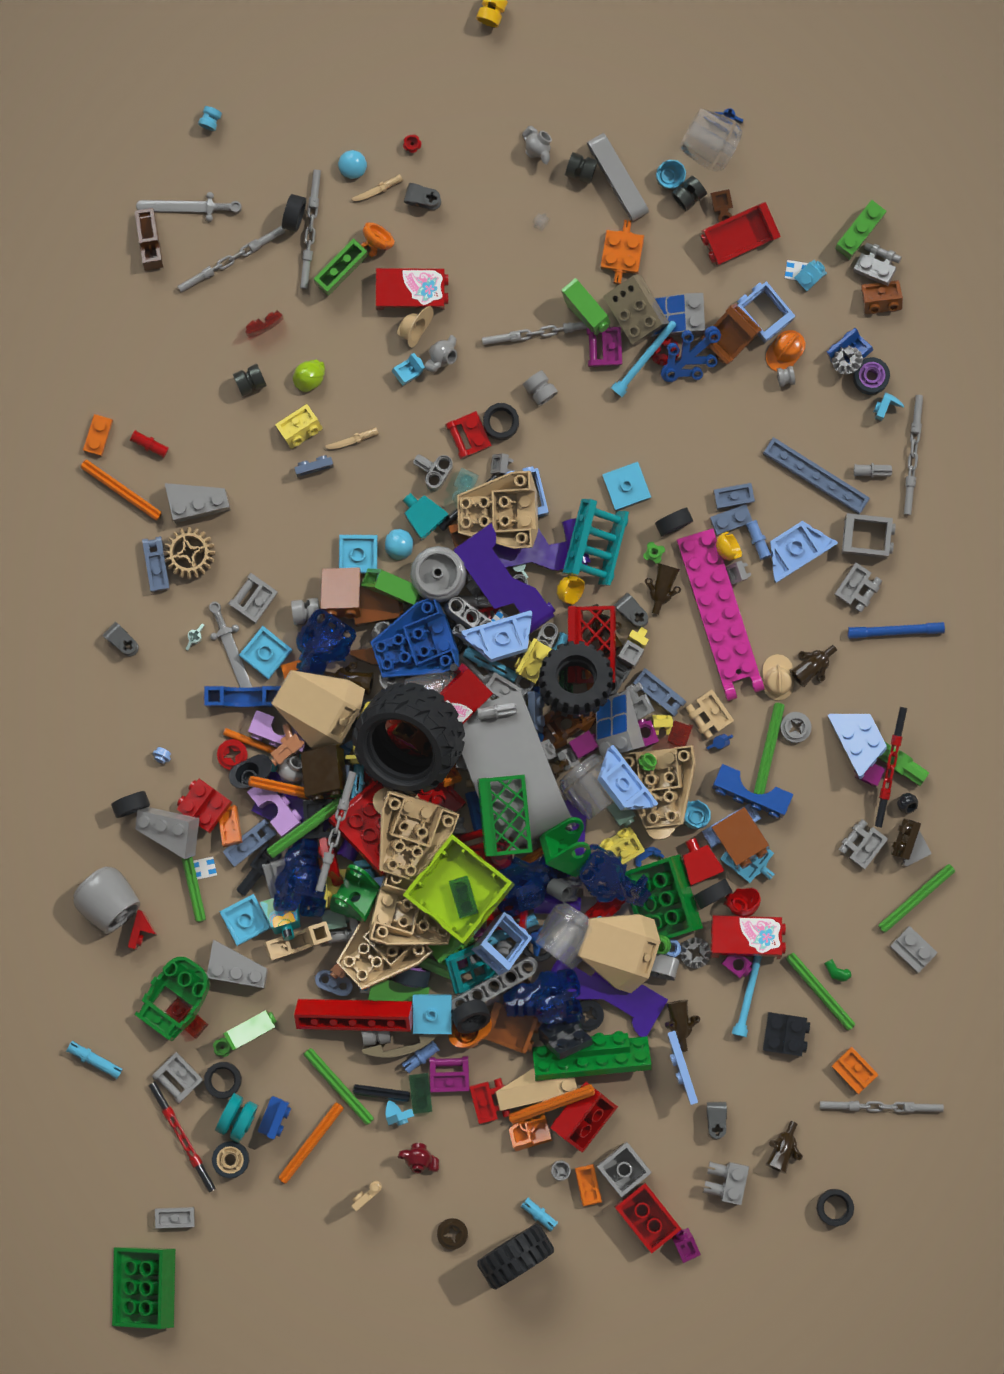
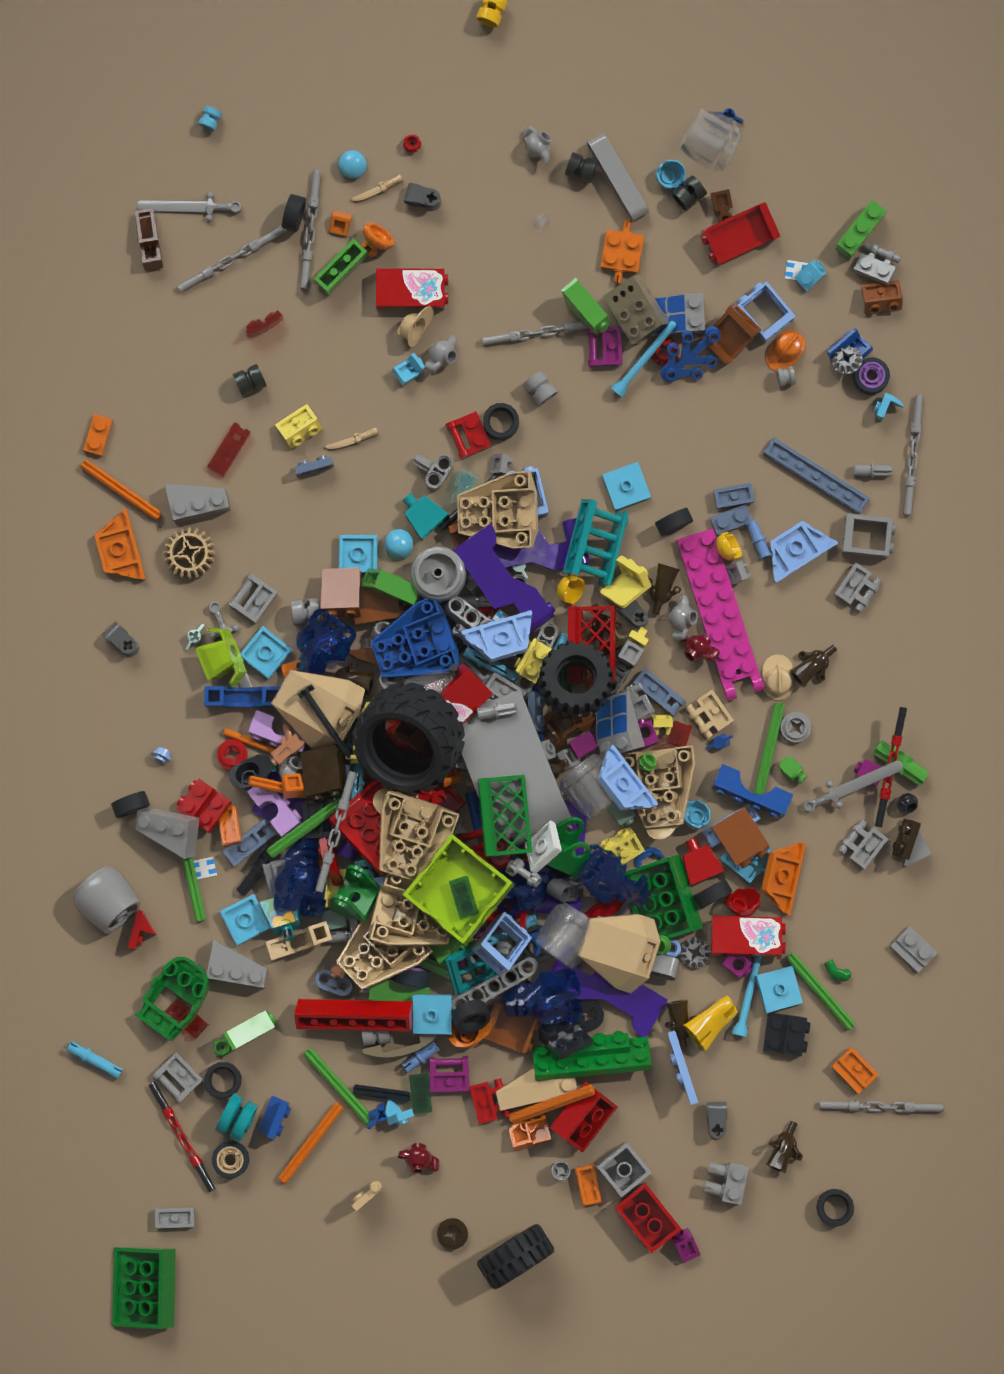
red pin [130,430,169,458] -> none
sand blue plate [142,536,170,592] -> none
lime hair [293,359,325,392] -> none
medium azure pin [520,1197,558,1232] -> none
bright green plate [643,542,665,564] -> none
light blue wing [828,714,887,779] -> none
blue piece [848,622,945,639] -> none
bright green axle [878,864,955,933] -> none
none -> orange wing [94,508,146,580]
none -> lime piece [195,628,247,688]
none -> clear red plate [207,422,251,477]
none -> orange slope [282,773,304,798]
none -> black piece [297,684,351,758]
none -> orange slope [328,211,352,237]
none -> blue piece [366,1103,387,1129]
none -> light grey bar [506,858,542,888]
none -> white tile [524,820,562,873]
none -> light yellow bracket [600,555,651,608]
none -> light grey piece [668,595,698,640]
none -> dark red piece [681,634,720,662]
none -> yellow piece [682,996,738,1051]
none -> medium azure plate [755,966,803,1013]
none -> orange wing [761,842,807,916]
none -> bright green arm [780,757,807,784]
none -> light grey sword [804,761,903,812]

